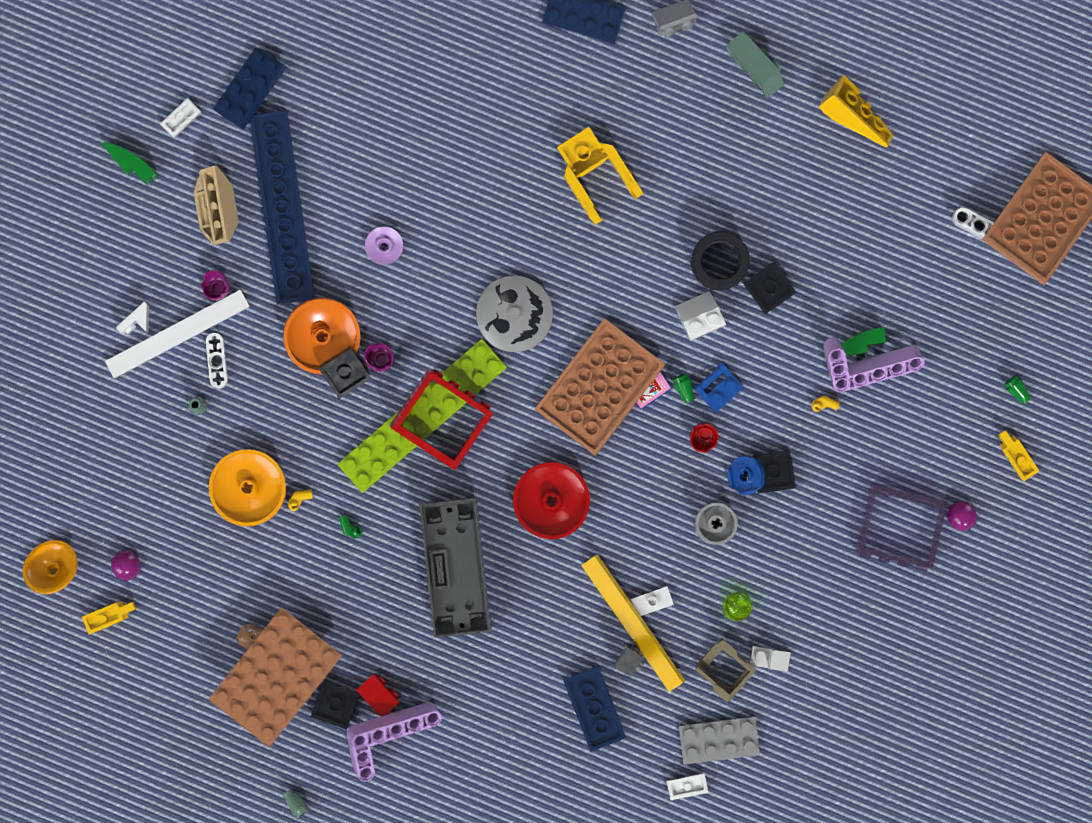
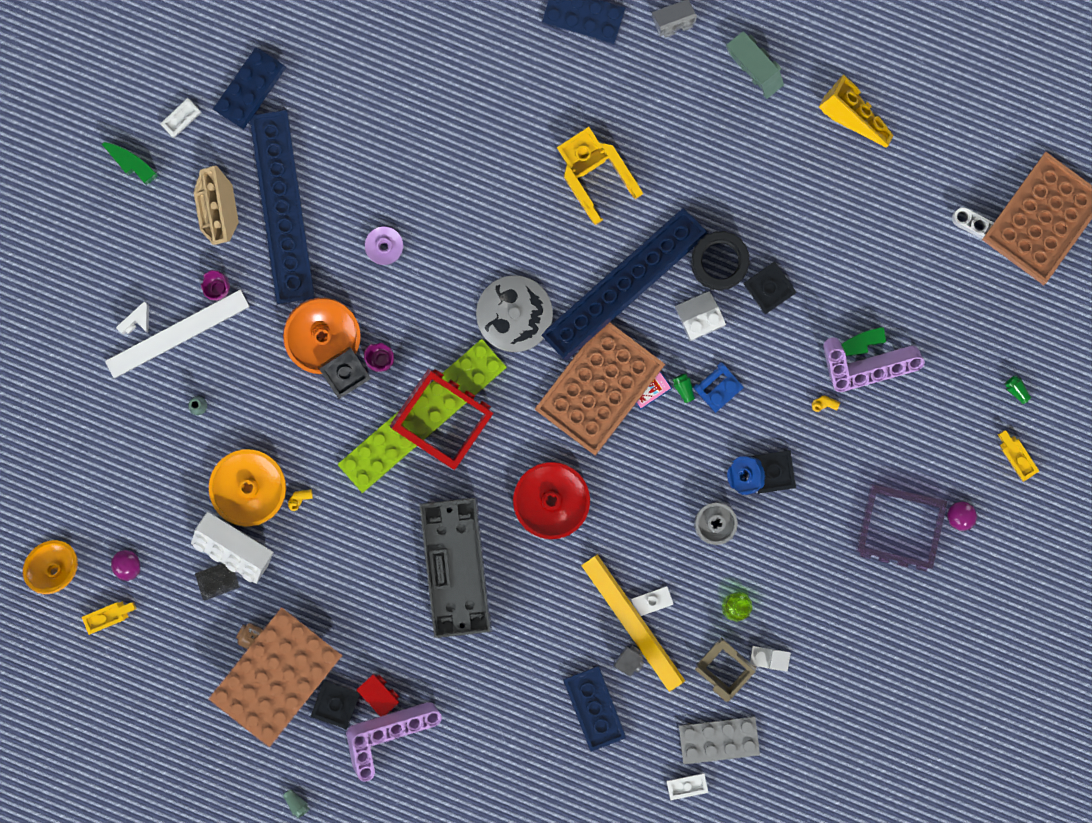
white beam [206,333,228,389] -> none
green arm [338,515,363,539] -> none
red hair [689,422,719,453] -> none
none -> white brick [191,512,273,584]
none -> clear smoke plate [195,563,240,601]
none -> dark blue plate [541,208,708,362]

